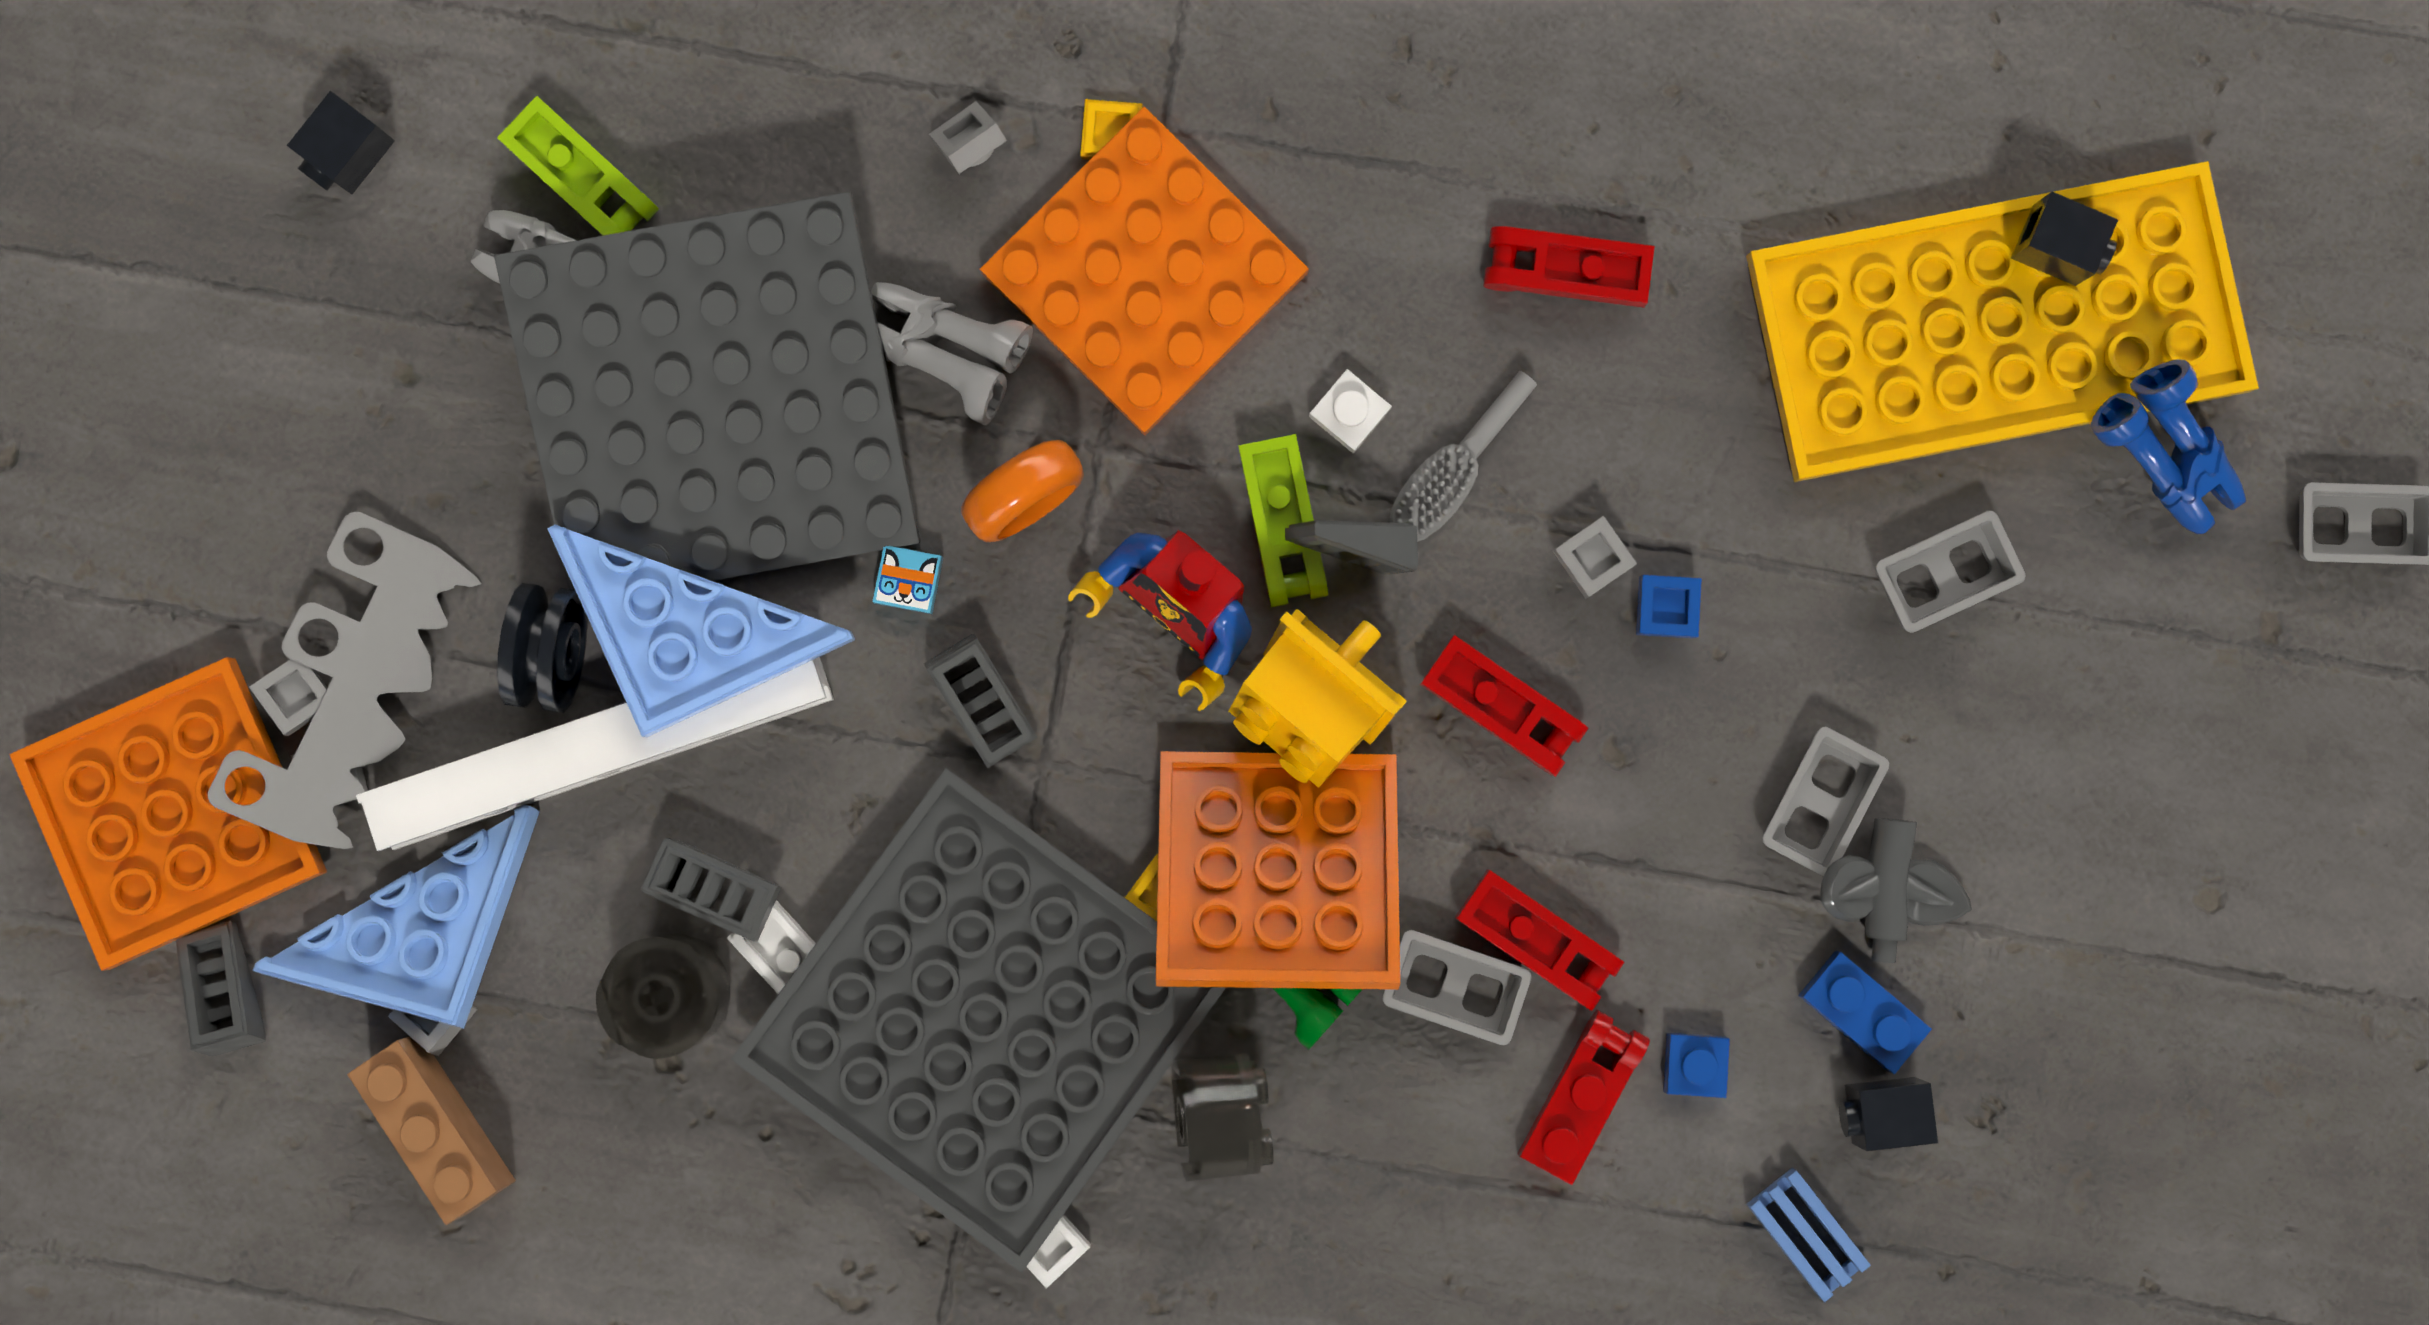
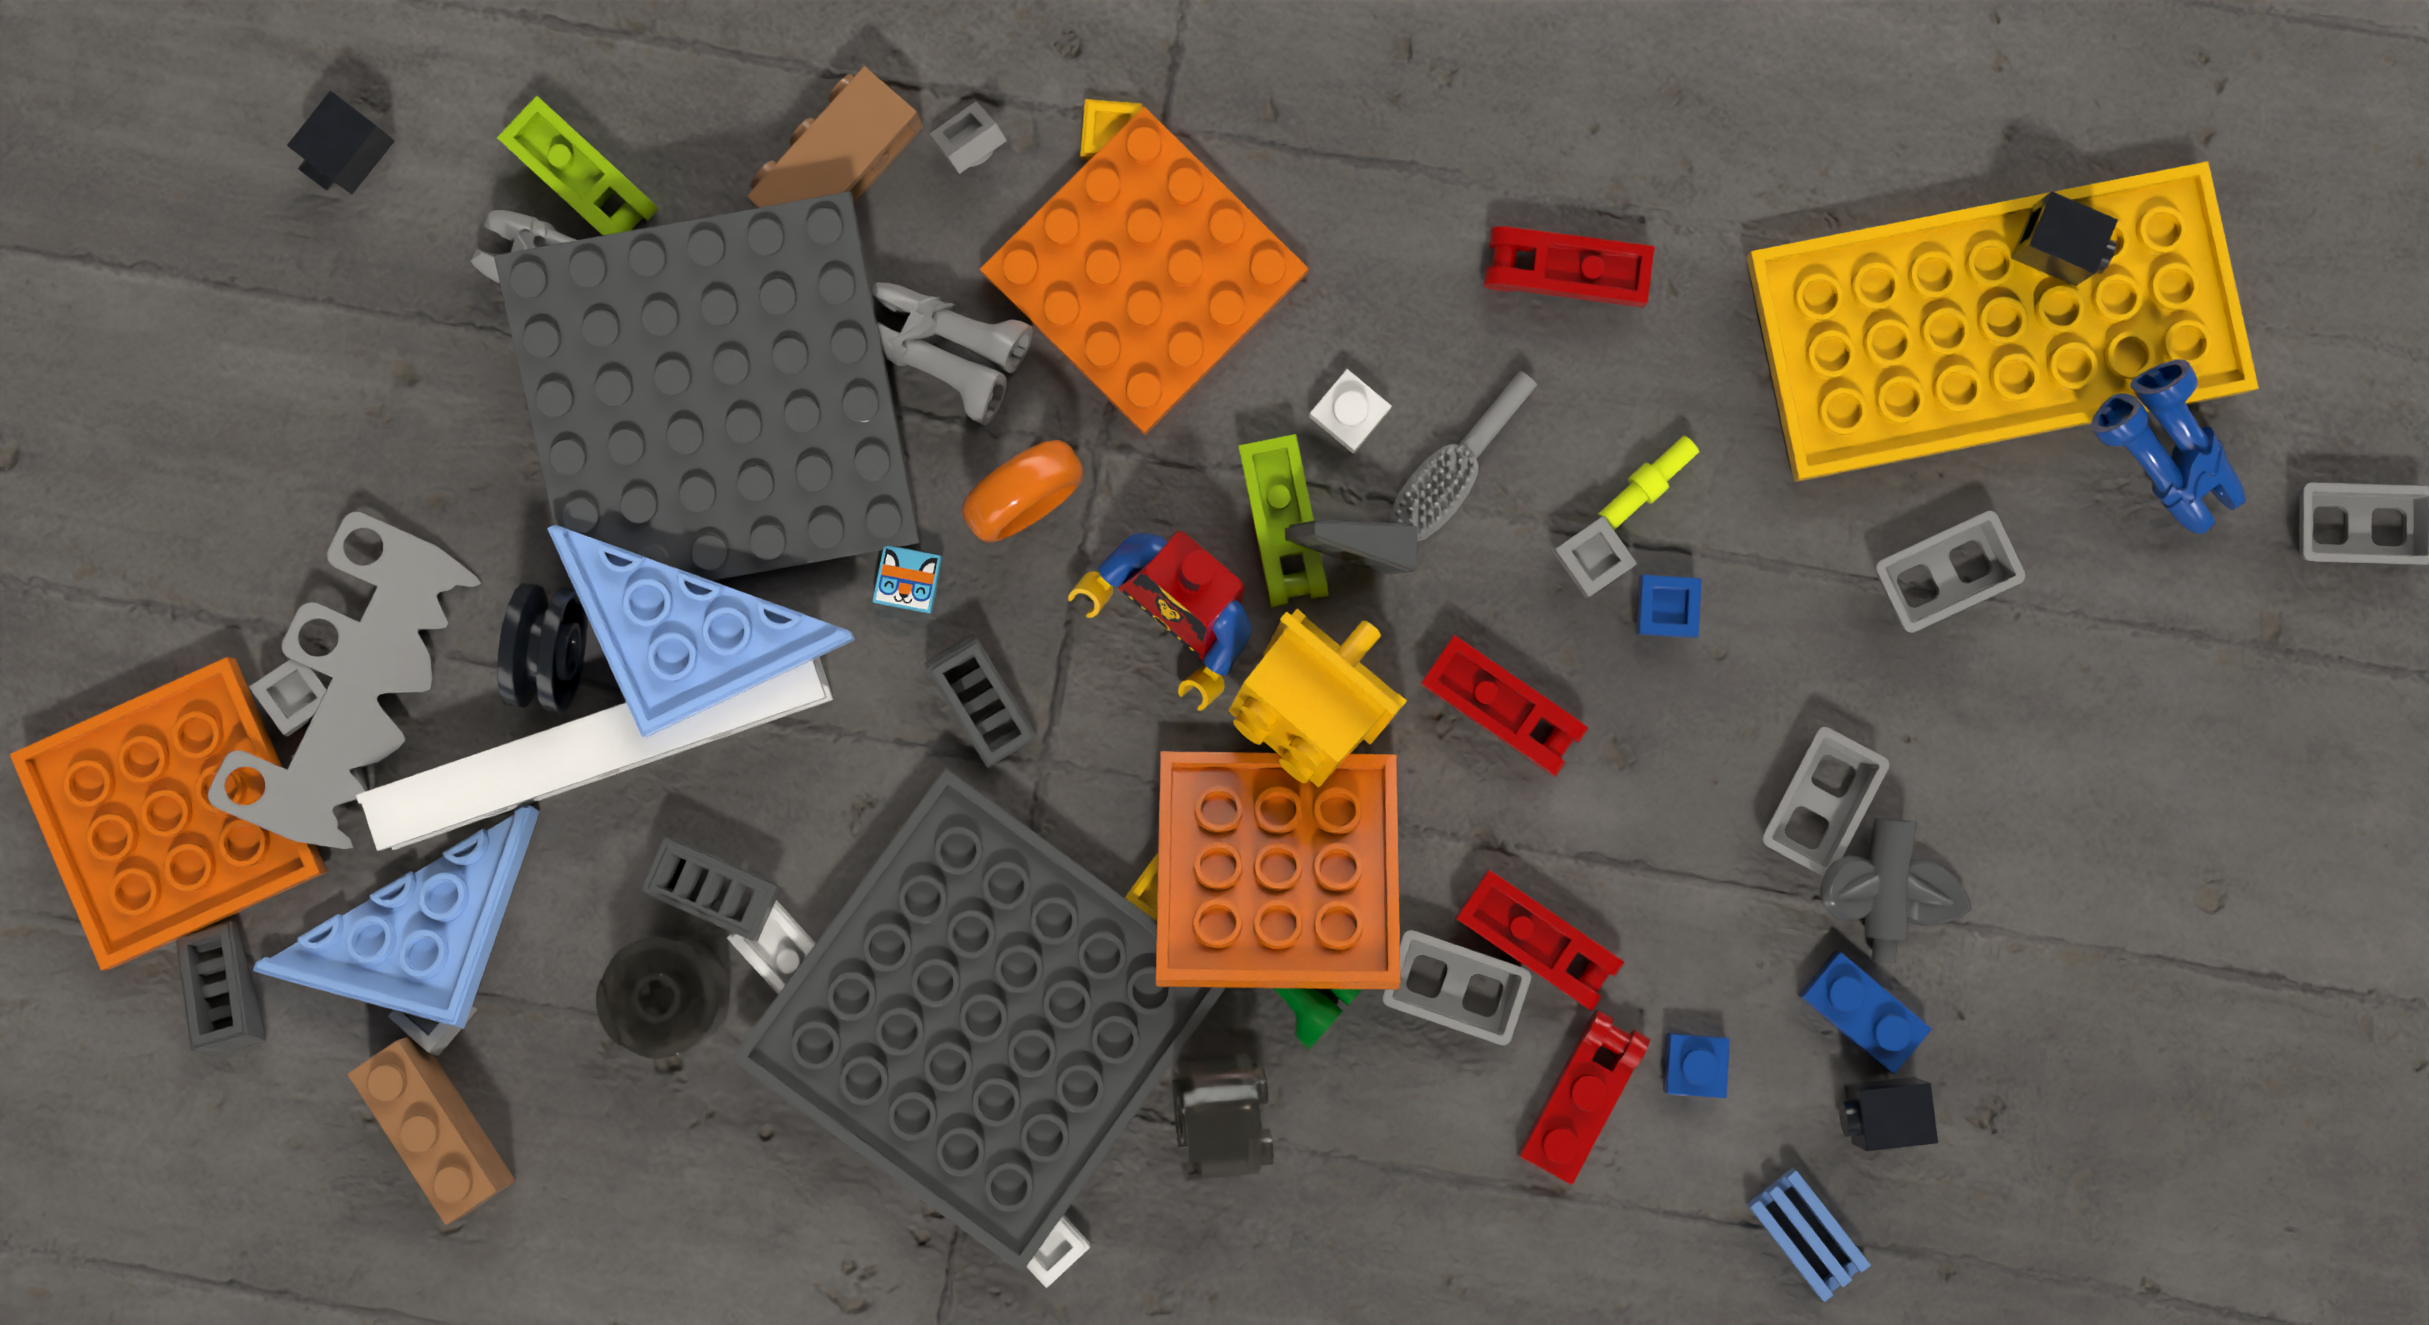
none -> medium nougat brick [747,66,923,208]
none -> neon yellow bar [1598,435,1699,530]

